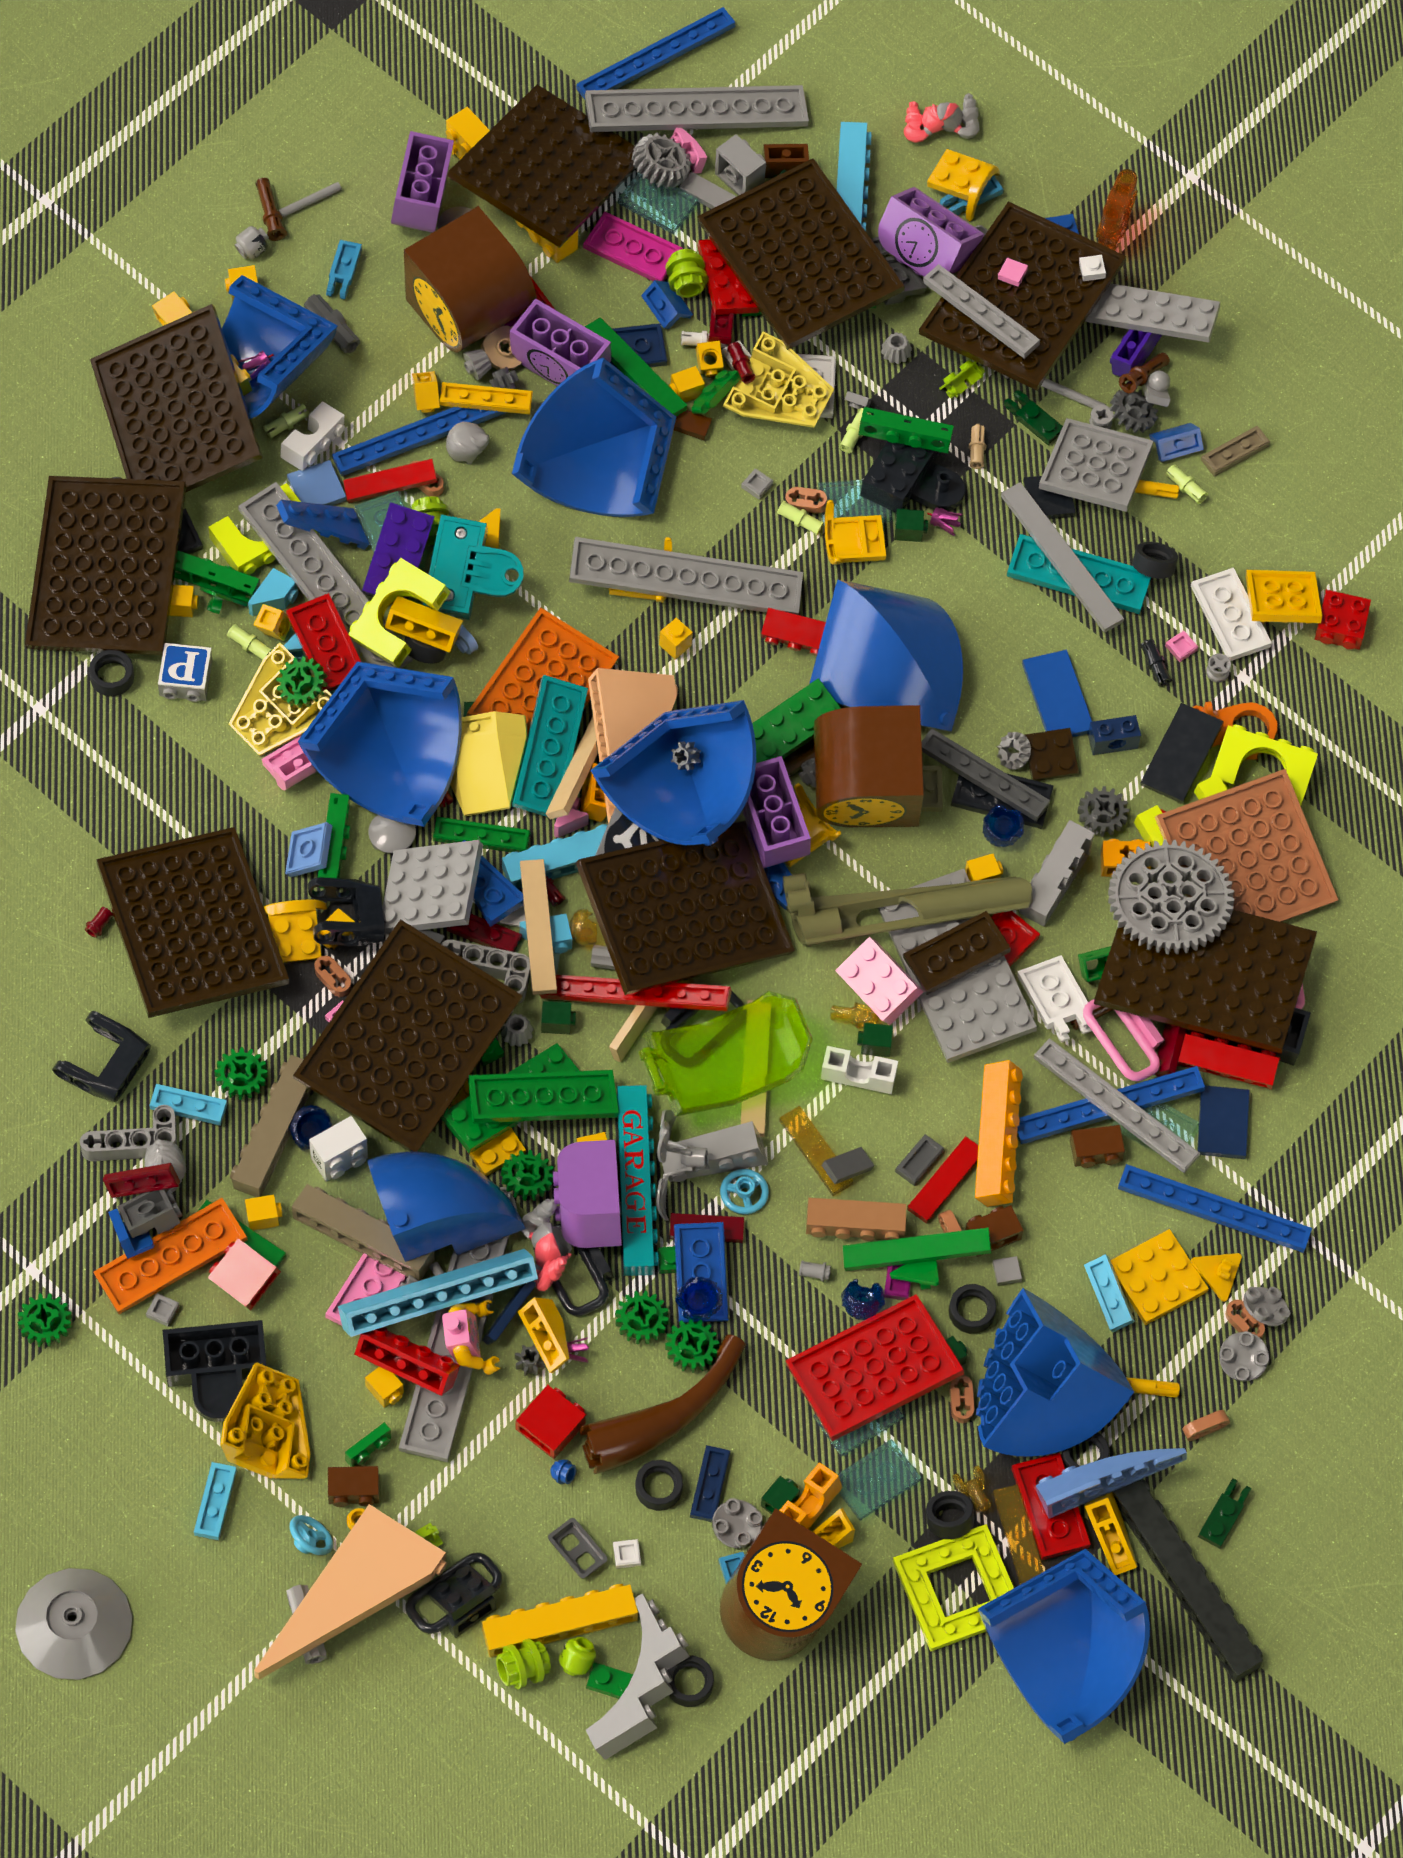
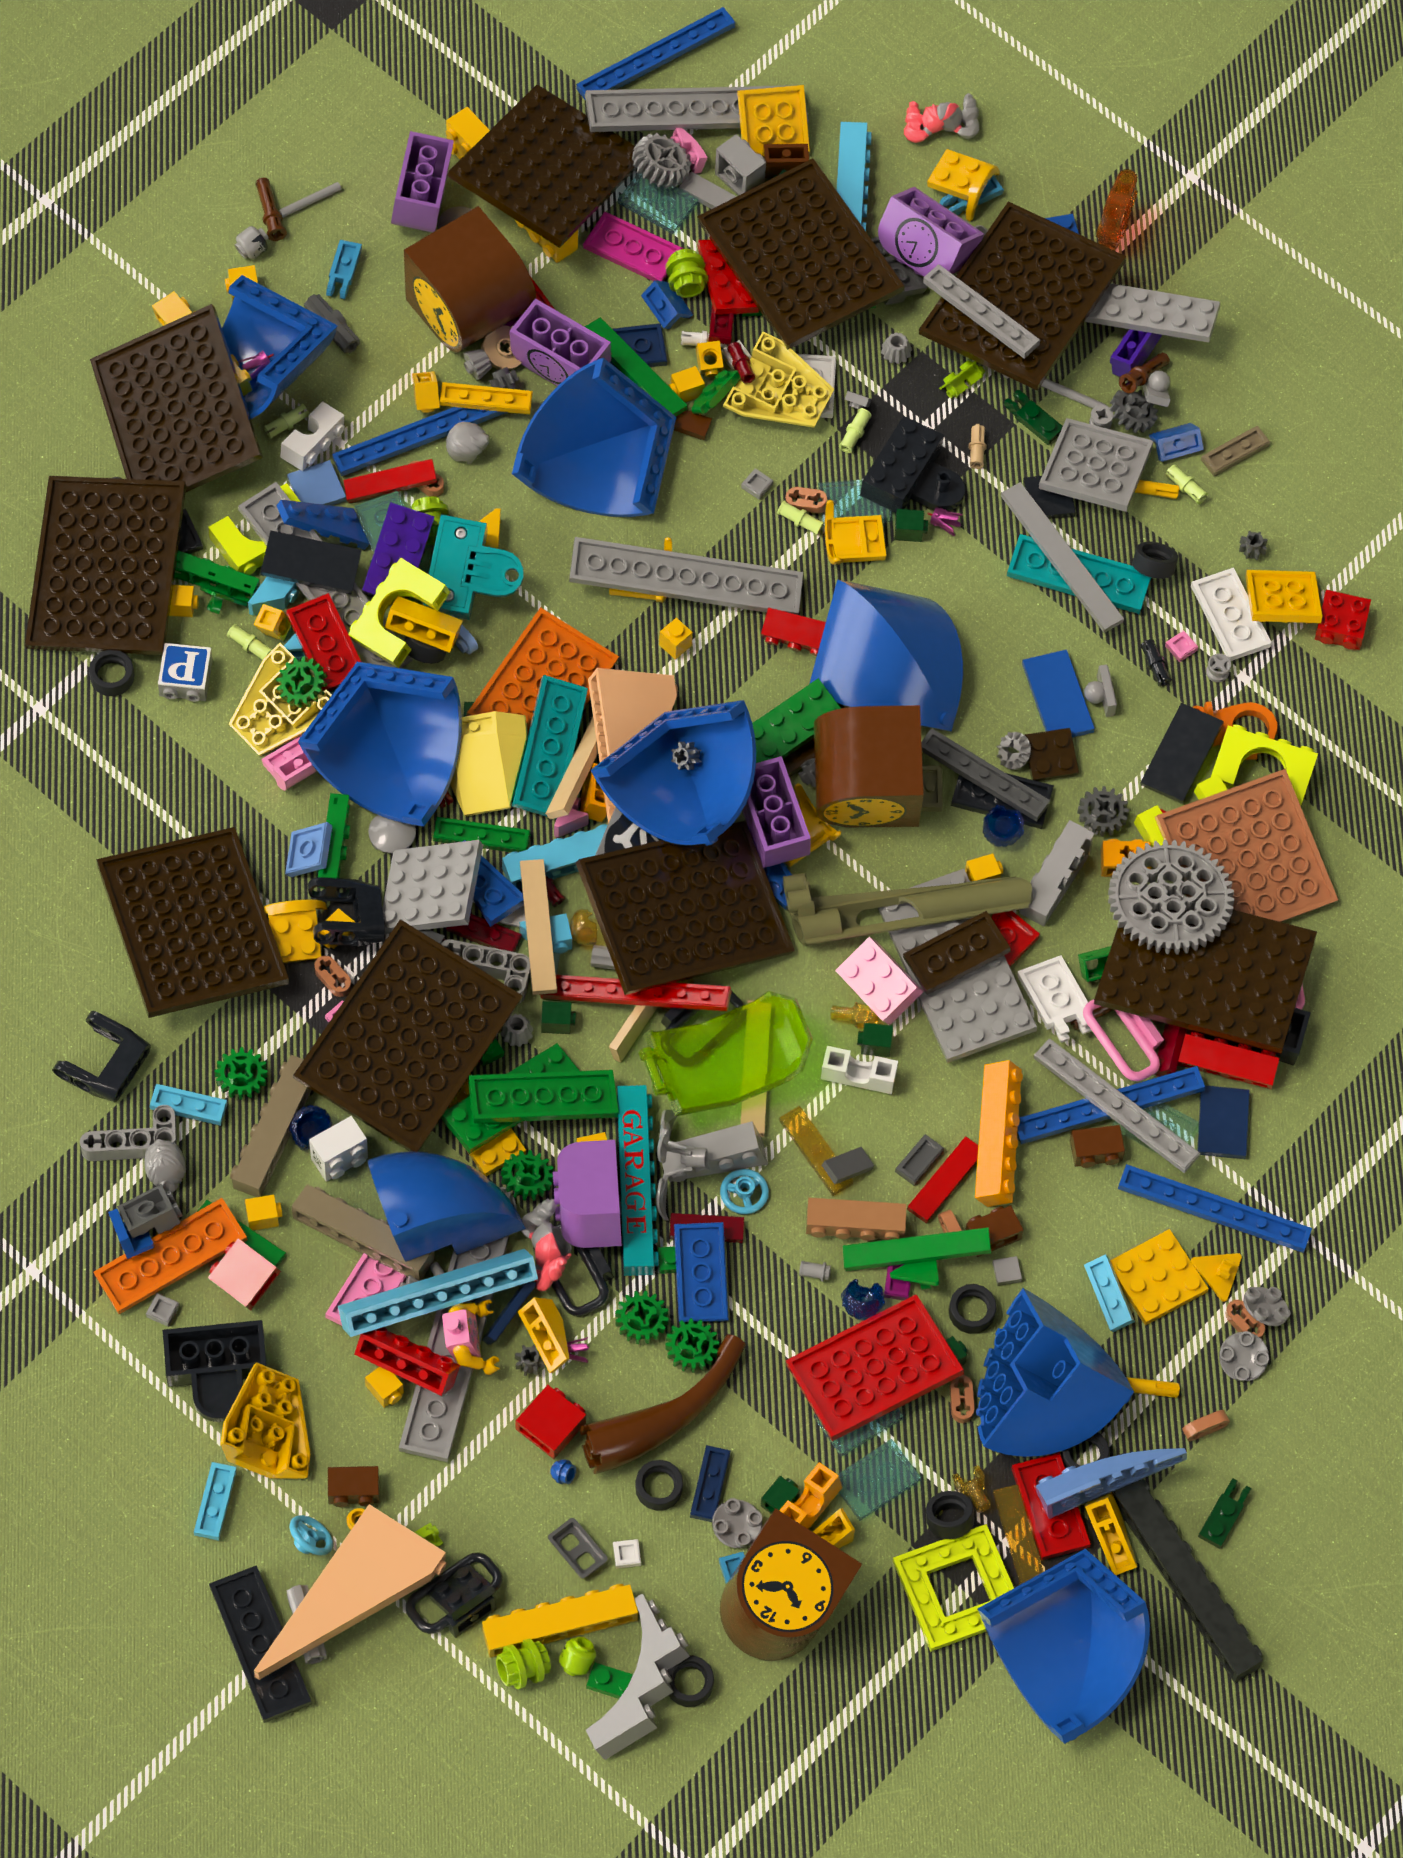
light grey dish [15,1568,133,1680] -> none
green gear [17,1293,72,1347] -> none
dark red pin [85,907,114,938] -> none
dark red tile [103,1163,180,1198] -> none
green plate [345,1422,391,1467] -> none
clear blue hair [675,1277,723,1320] -> none
green piece [858,407,954,453] -> none
bright pink tile [998,258,1028,287] -> none
white plate [1079,255,1106,281] -> none
dark blue brick [1088,715,1141,755] -> none
none -> black plate [209,1565,312,1723]
none -> black tile [260,530,362,595]
none -> yellow plate [737,85,810,155]
none -> light grey tile [1084,665,1117,717]
none -> dark grey gear [1239,531,1268,560]

